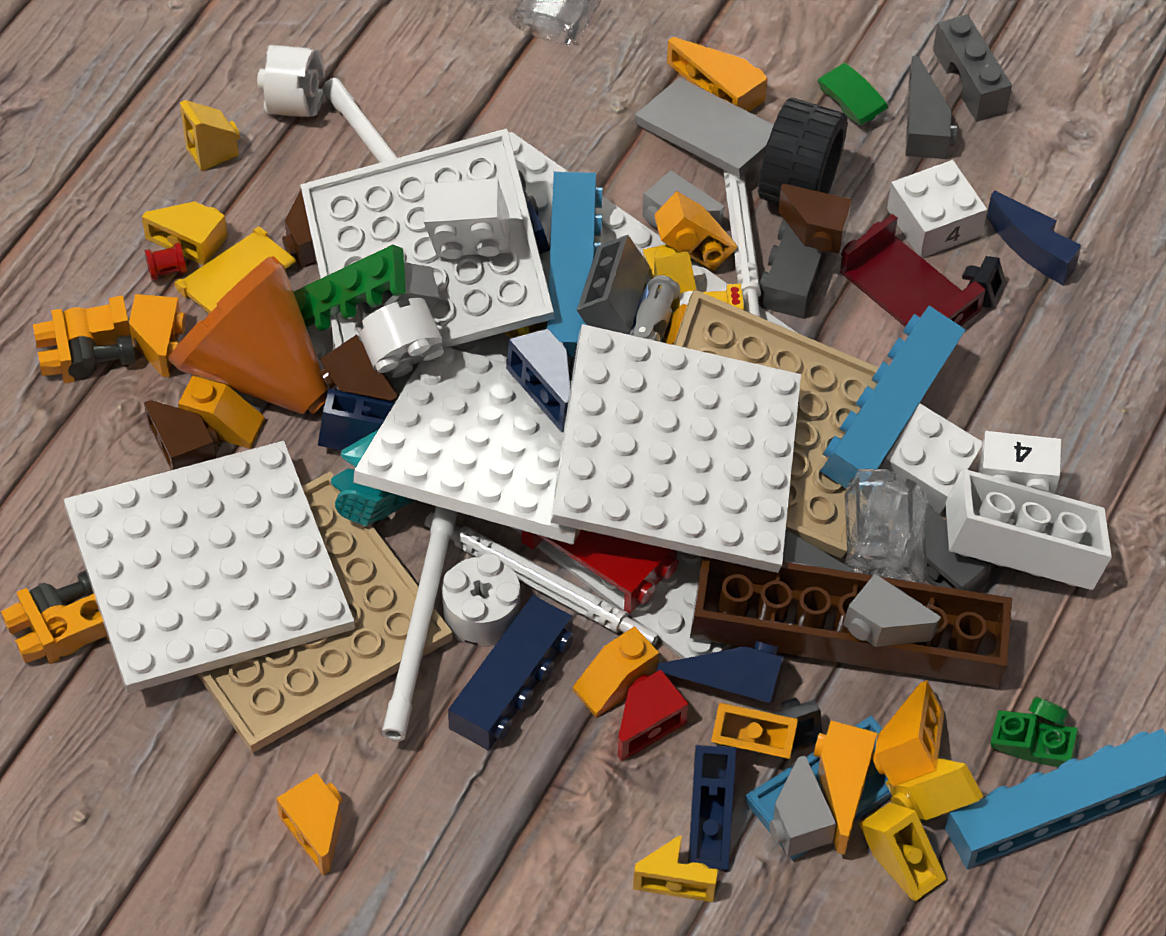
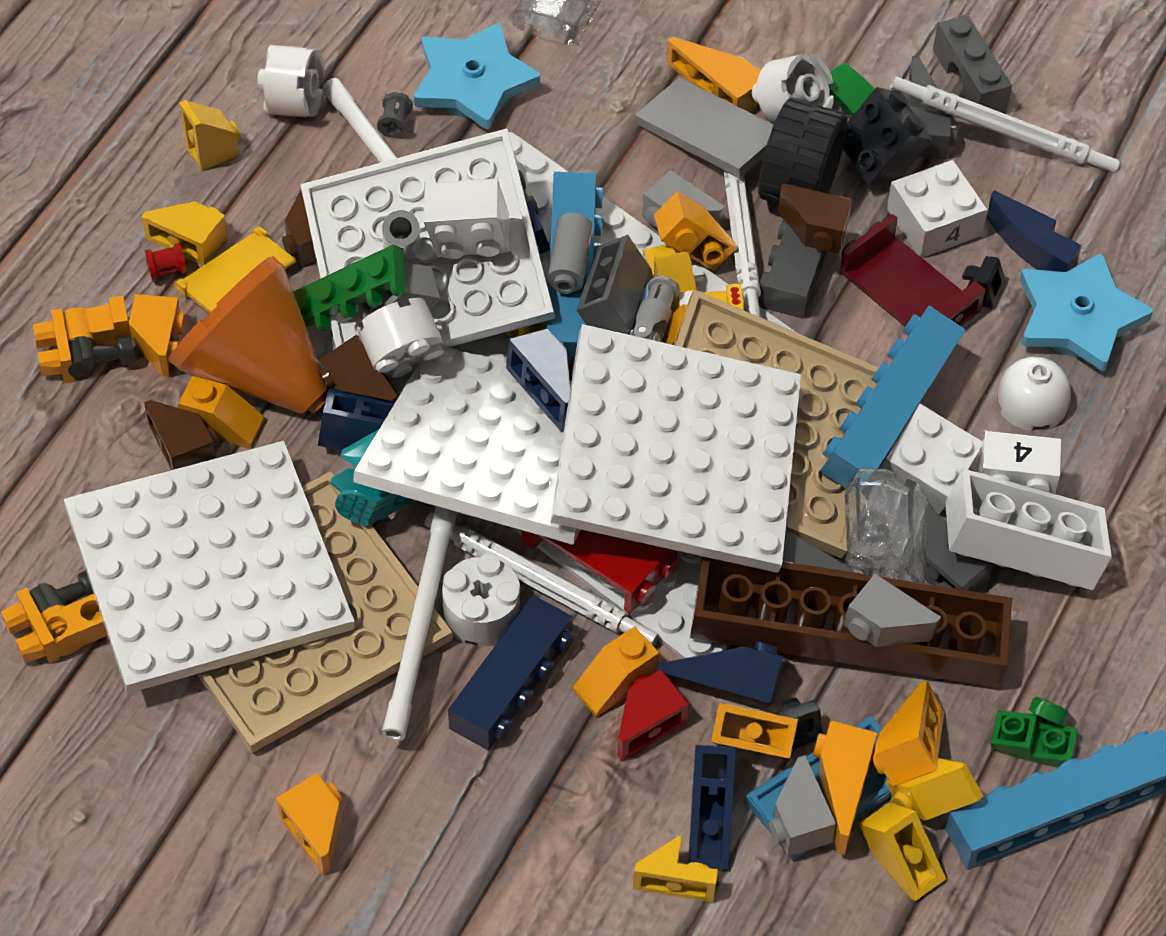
none -> dark grey bush [377,92,413,138]
none -> light grey brick [382,210,420,262]
none -> medium azure plate [414,24,540,129]
none -> light grey brick [547,213,593,294]
none -> white brick [752,54,834,125]
none -> black brick [843,87,933,190]
none -> white axle [890,76,1120,172]
none -> white cylinder [996,356,1071,431]
none -> medium azure plate [1020,254,1153,371]

